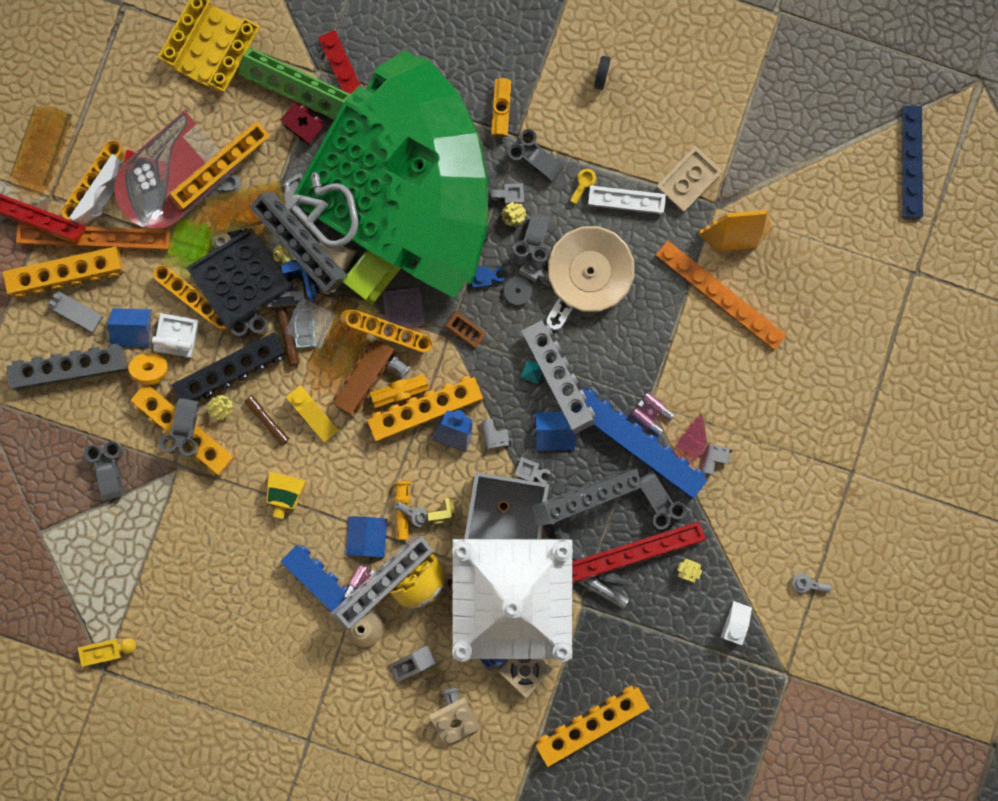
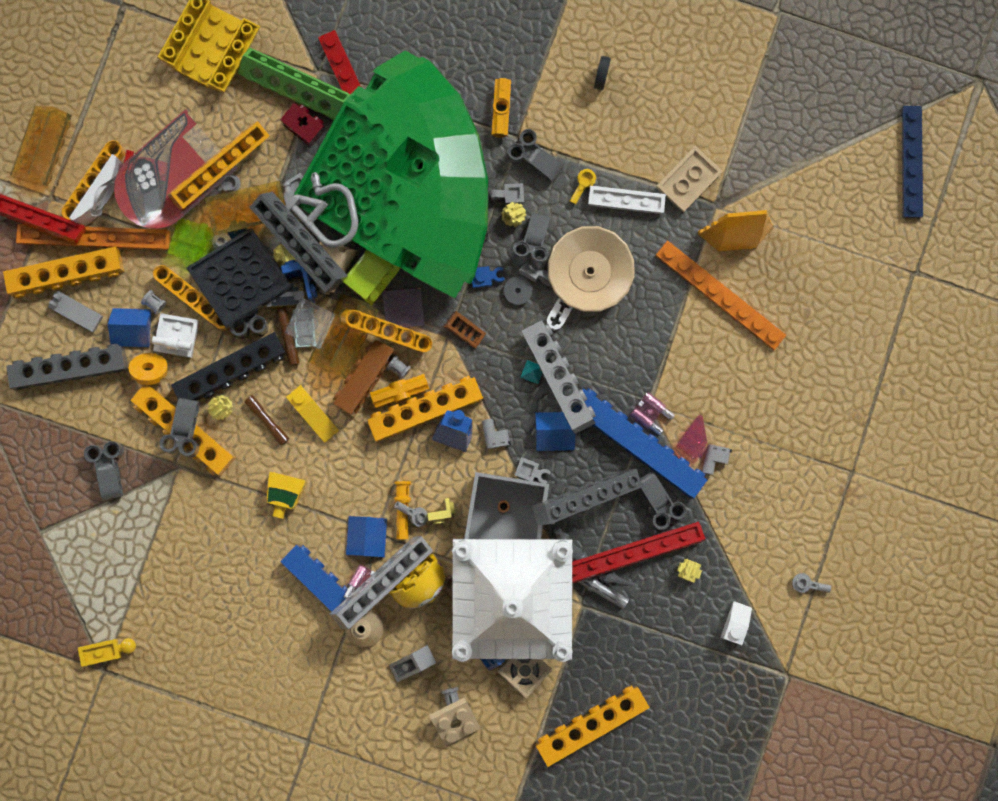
none -> light grey bush [141,290,167,315]

